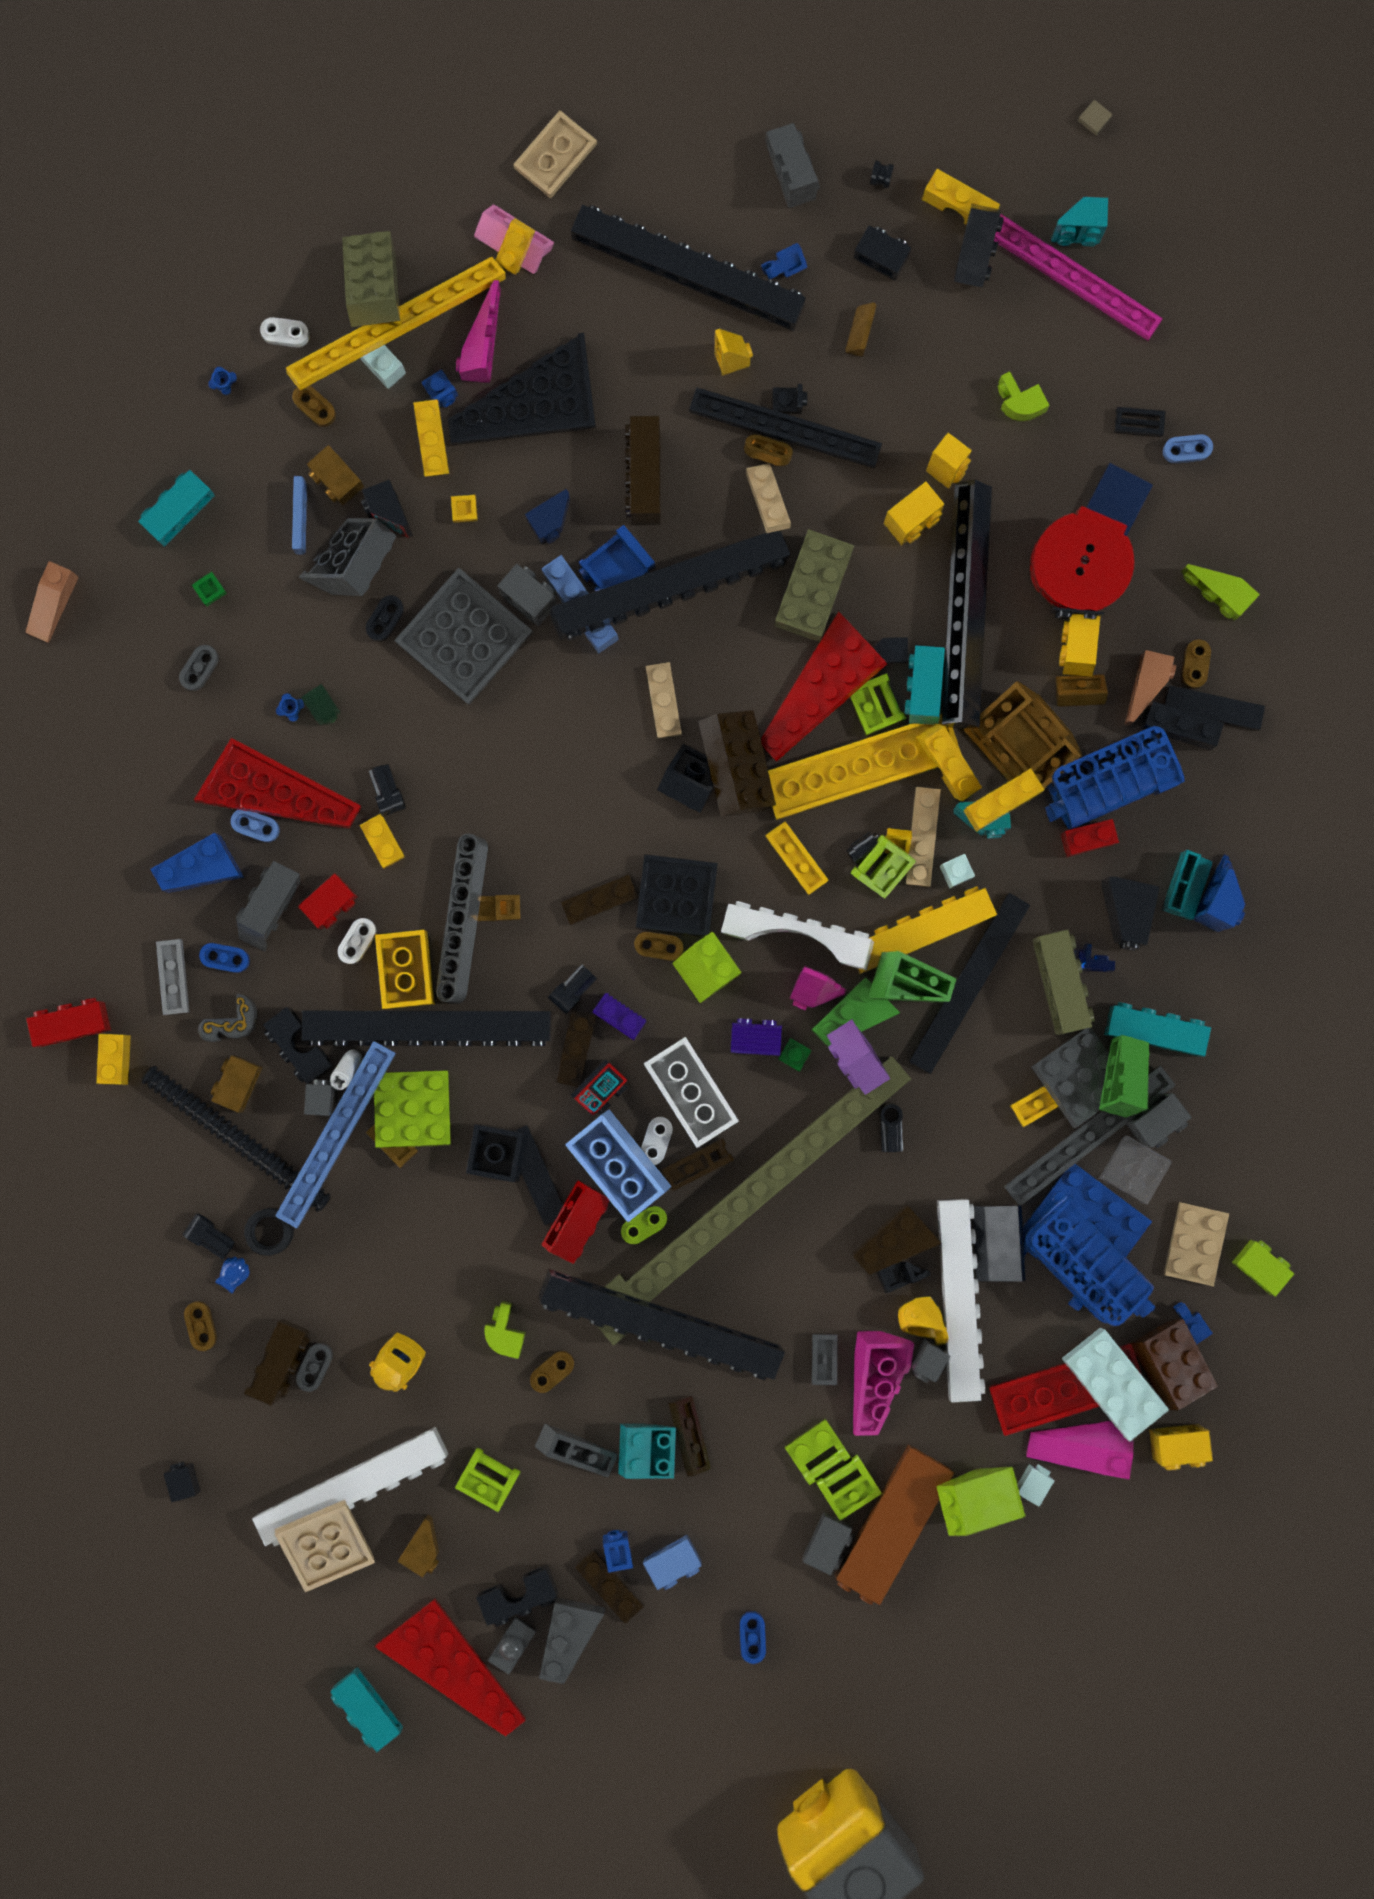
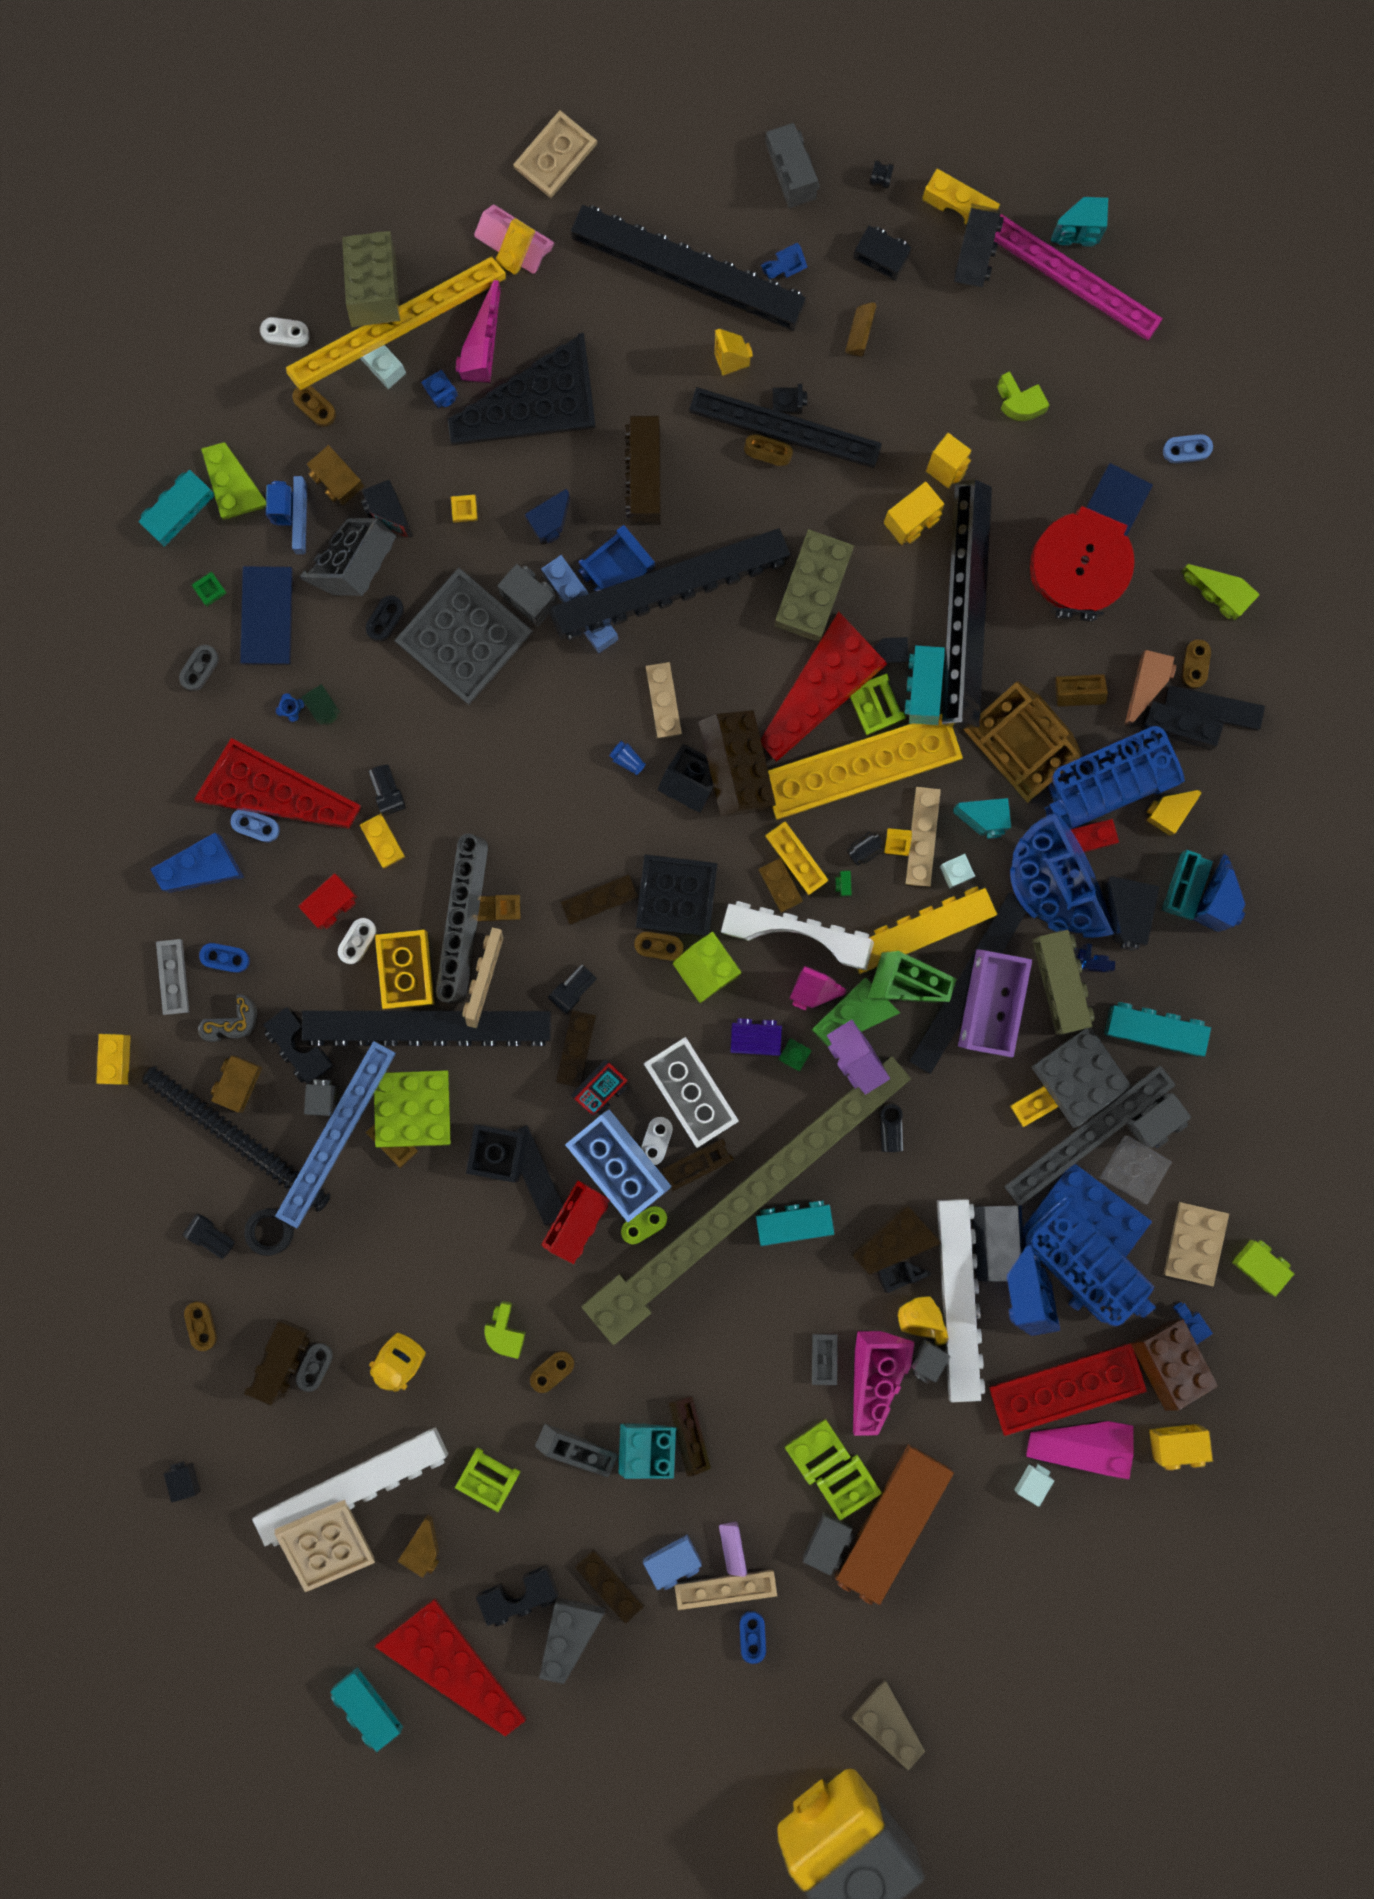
nougat slope [25,561,79,643] -> none
red brick [26,998,111,1048] -> none
blue plate [208,367,237,395] -> none
blue animal [215,1257,250,1294] -> none
dark grey wedge [235,861,300,952] -> none
white piece [330,1050,363,1090] -> none
yellow plate [413,399,449,477] -> none
dark grey tile [488,1616,536,1674] -> none
black brick [538,1269,785,1380] -> none
dark purple brick [593,993,646,1040] -> none
blue bracket [603,1530,633,1573] -> none
tan plate [746,463,791,533] -> none
lime plate [851,834,916,899] -> none
yellow arch [916,723,982,801] -> none
lime slope [936,1467,1025,1536] -> none
yellow brick [963,769,1044,832] -> none
yellow brick [1059,614,1100,677] -> none
light aqua brick [1062,1327,1169,1441] -> none
dark tan tile [1078,100,1113,136] -> none
bright green wedge [1099,1035,1150,1118] -> none
black tile [1114,407,1166,437] -> none
none -> lime wing [201,442,266,520]
none -> dark blue tile [240,566,293,665]
none -> blue brick [266,481,293,525]
none -> tan plate [463,927,503,1028]
none -> blue cone [609,741,646,775]
none -> tan plate [675,1569,777,1610]
none -> lavender slope [719,1522,747,1577]
none -> teal brick [755,1200,835,1246]
none -> pearl gold plate [758,858,803,913]
none -> green plate [835,871,852,898]
none -> dark tan wing [852,1679,925,1771]
none -> medium lavender piece [958,949,1032,1057]
none -> blue wedge [1007,1245,1061,1336]
none -> blue brick [1010,813,1114,938]
none -> yellow slope [1146,790,1202,836]

